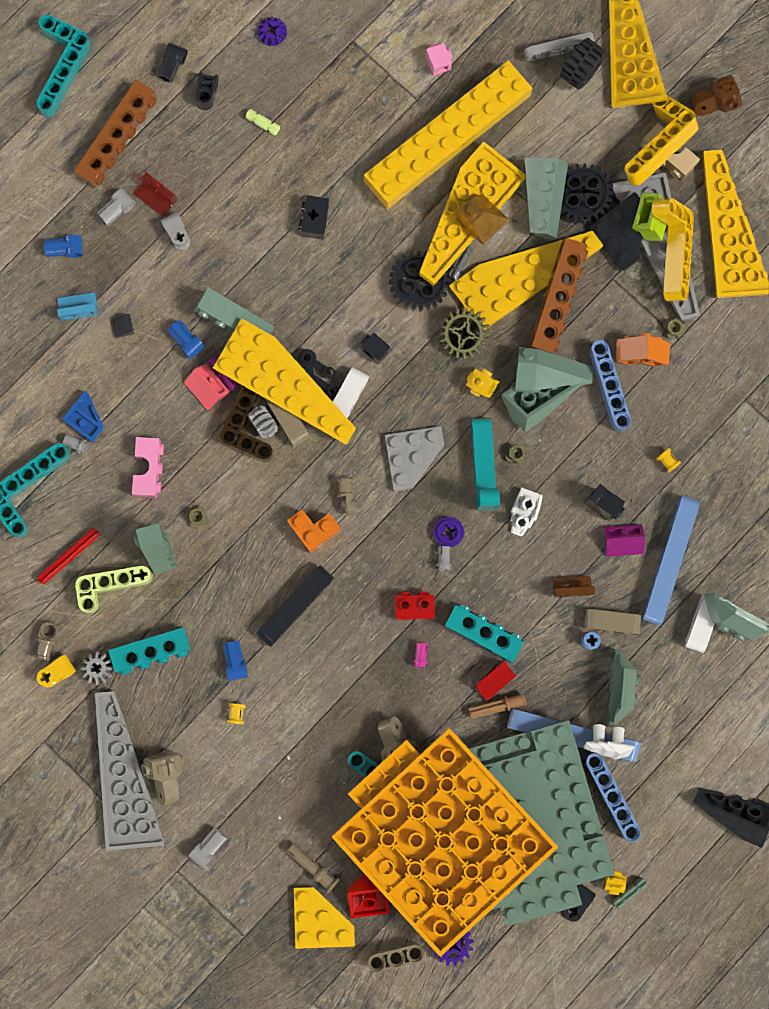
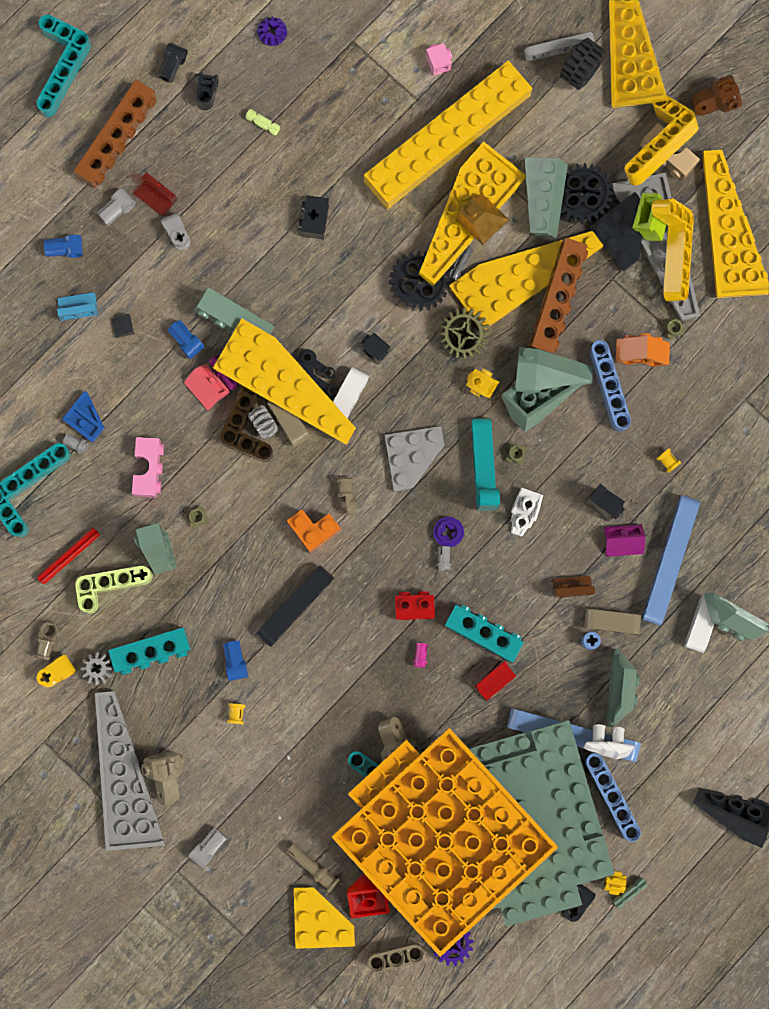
medium nougat axle [469,693,527,719] -> none

